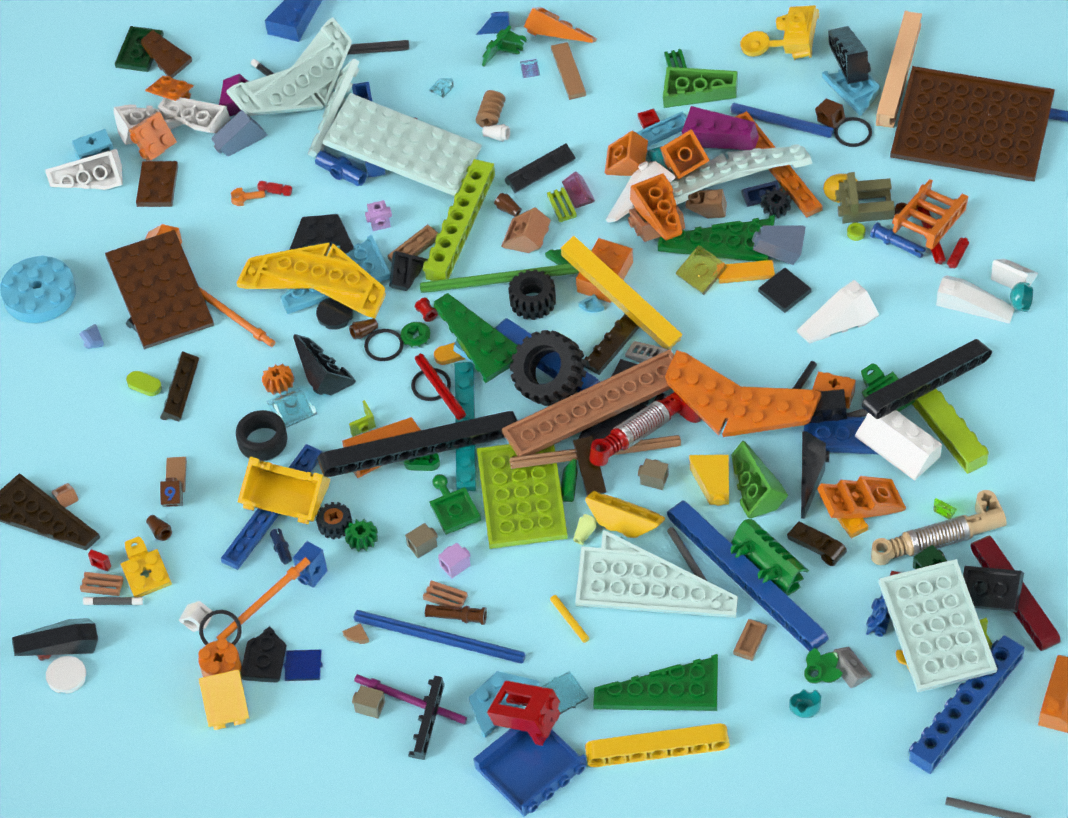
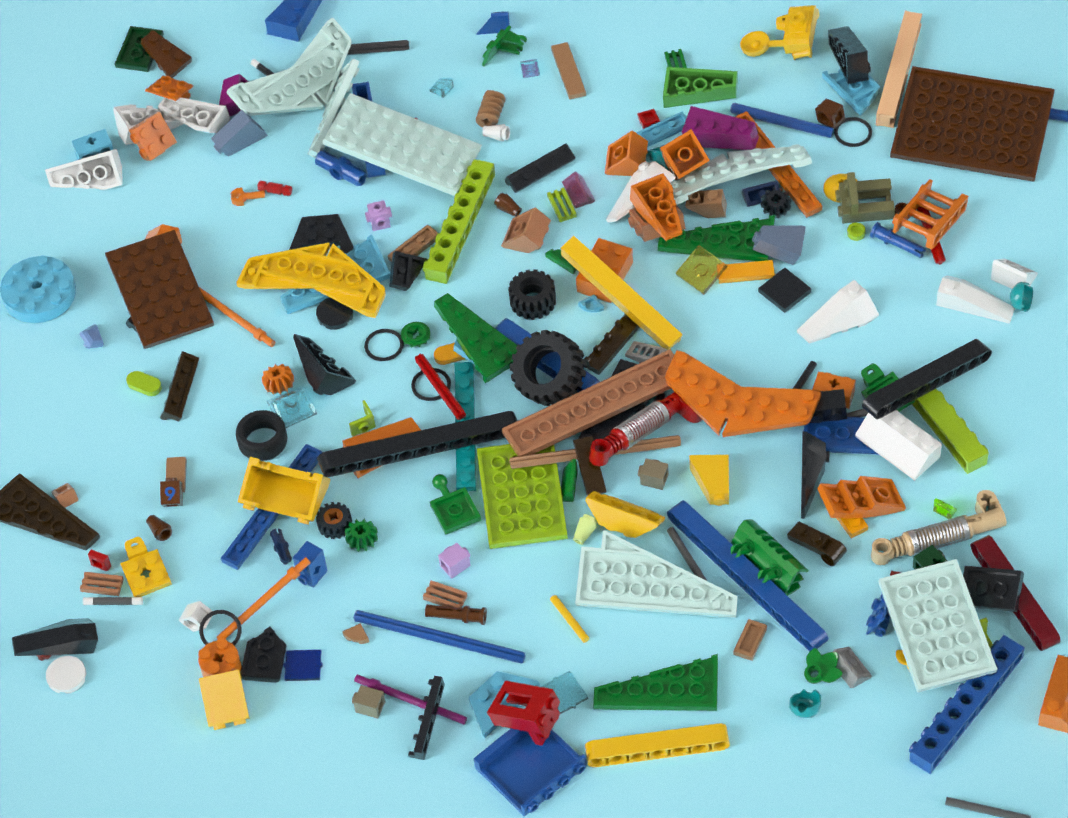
reddish brown plate [136,161,179,207] -> none
reddish brown cone [349,318,378,340] -> none
green beam [404,453,440,471] -> none
dark tan brick [405,523,438,558] -> none
red bush [414,297,438,322] -> none
bright green axle [420,264,579,293] -> none
orange wedge [524,6,597,43] -> none
bright green wedge [731,441,788,519] -> none
red axle [947,237,969,268] -> none

